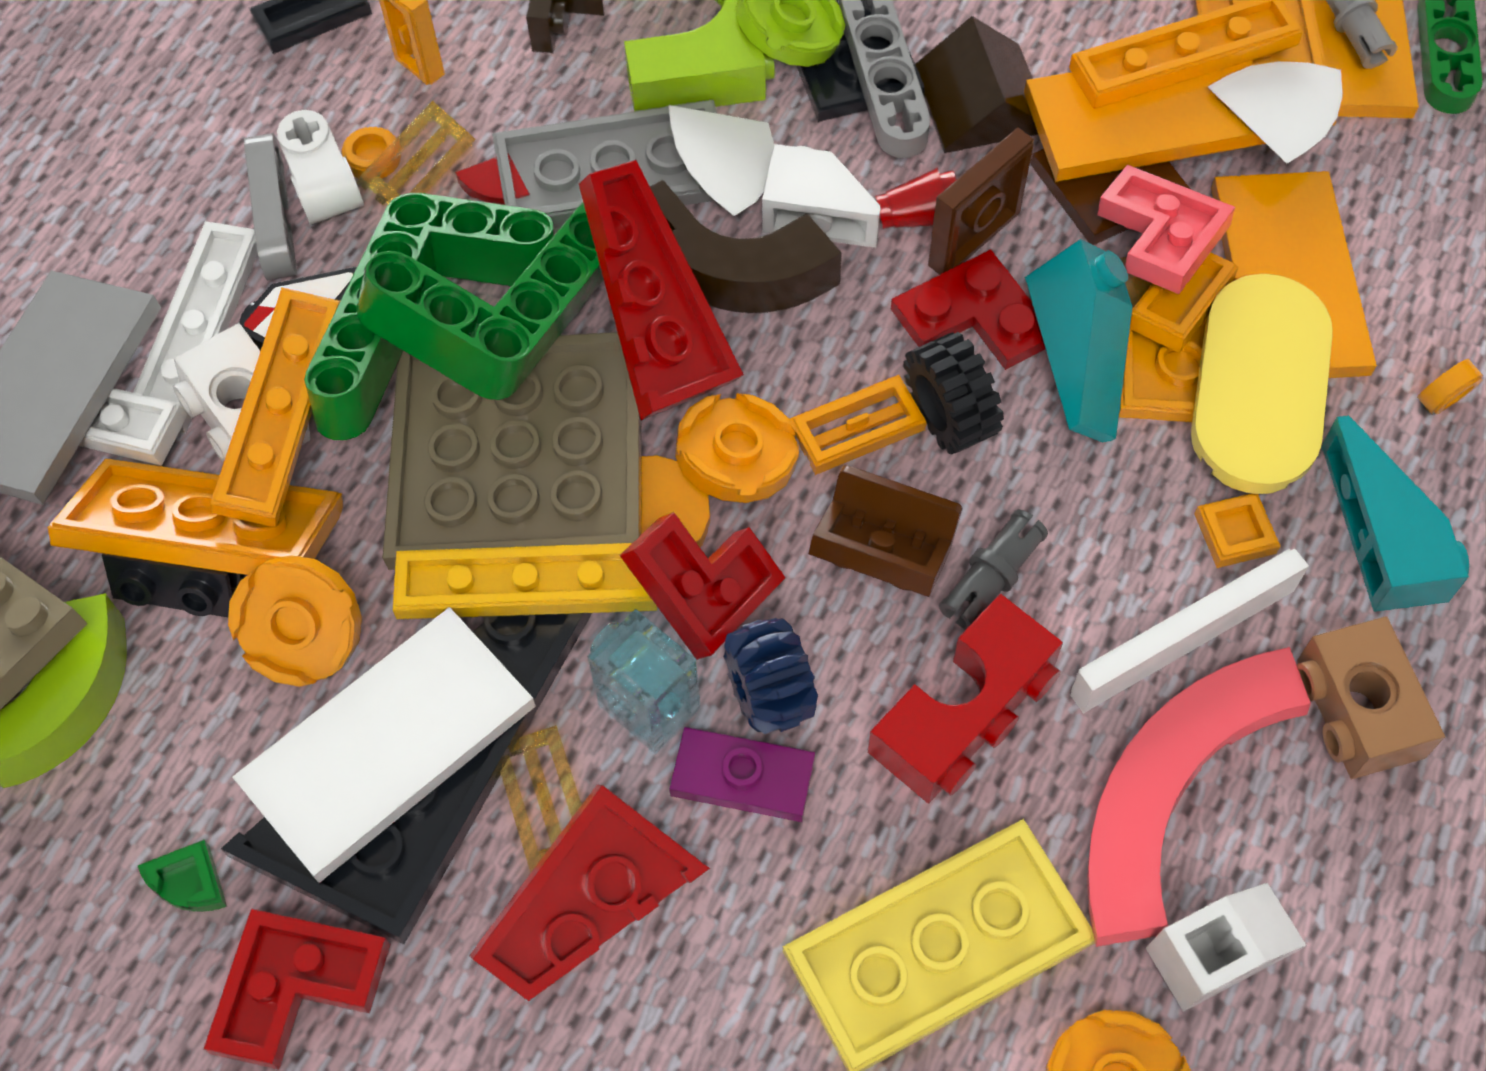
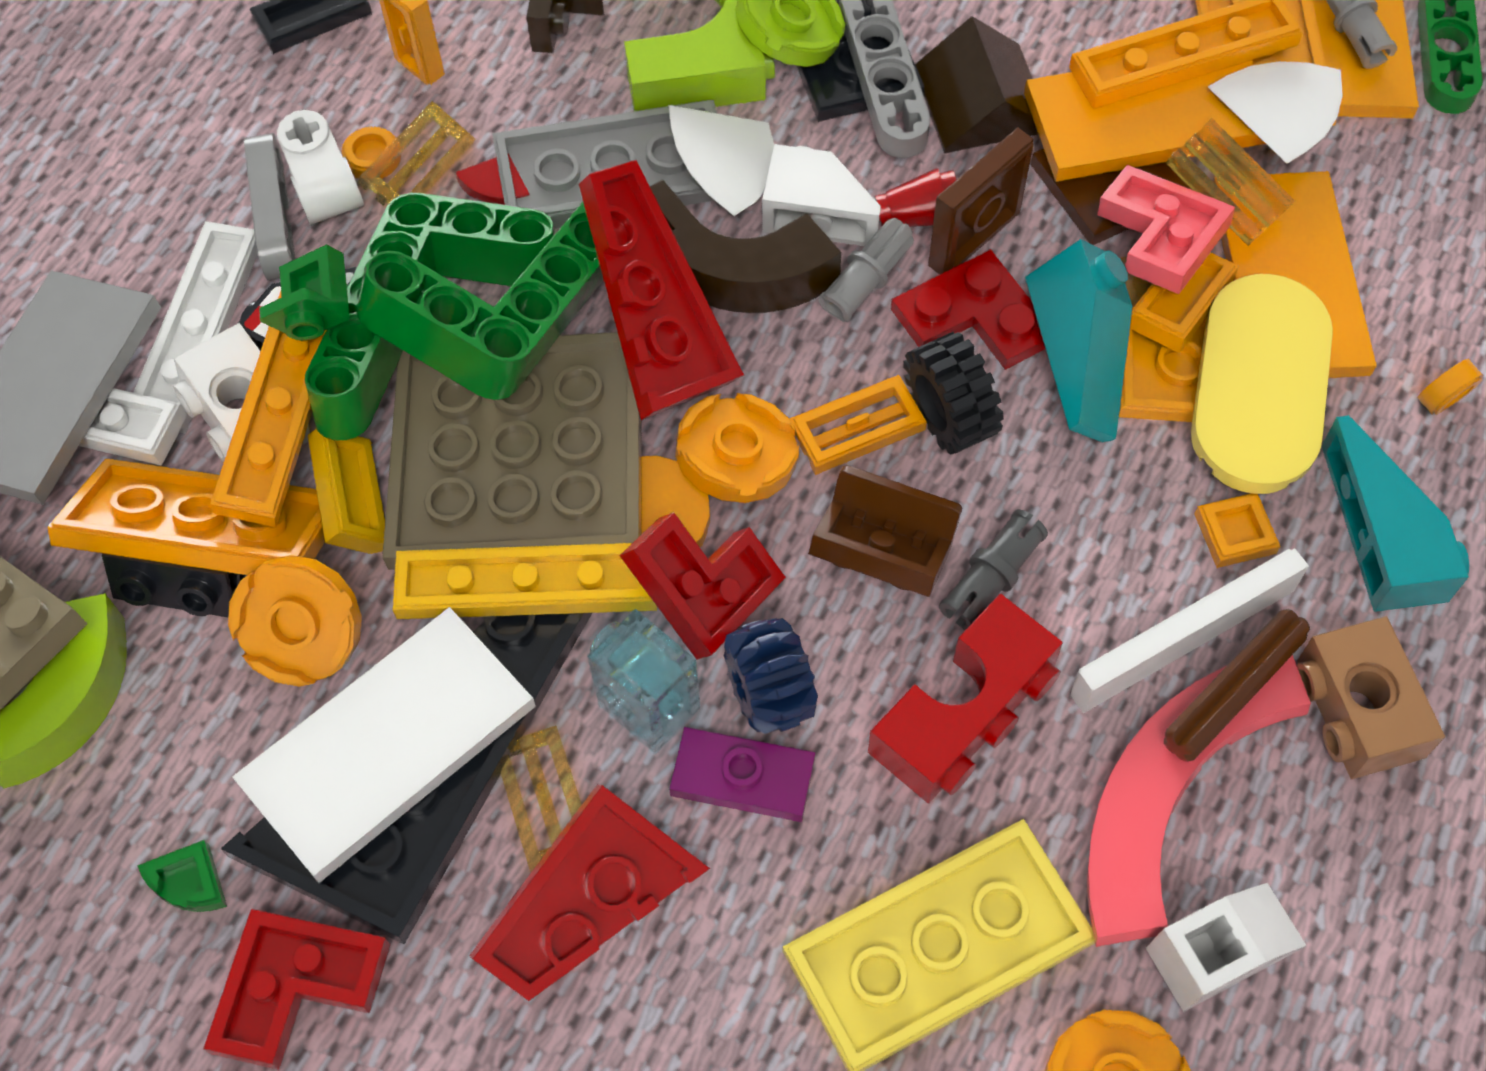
none -> green bracket [259,244,350,341]
none -> yellow tile [307,428,385,554]
none -> light grey axle [818,218,914,323]
none -> reddish brown axle [1164,609,1310,762]
none -> clear yellow tile [1166,118,1295,246]

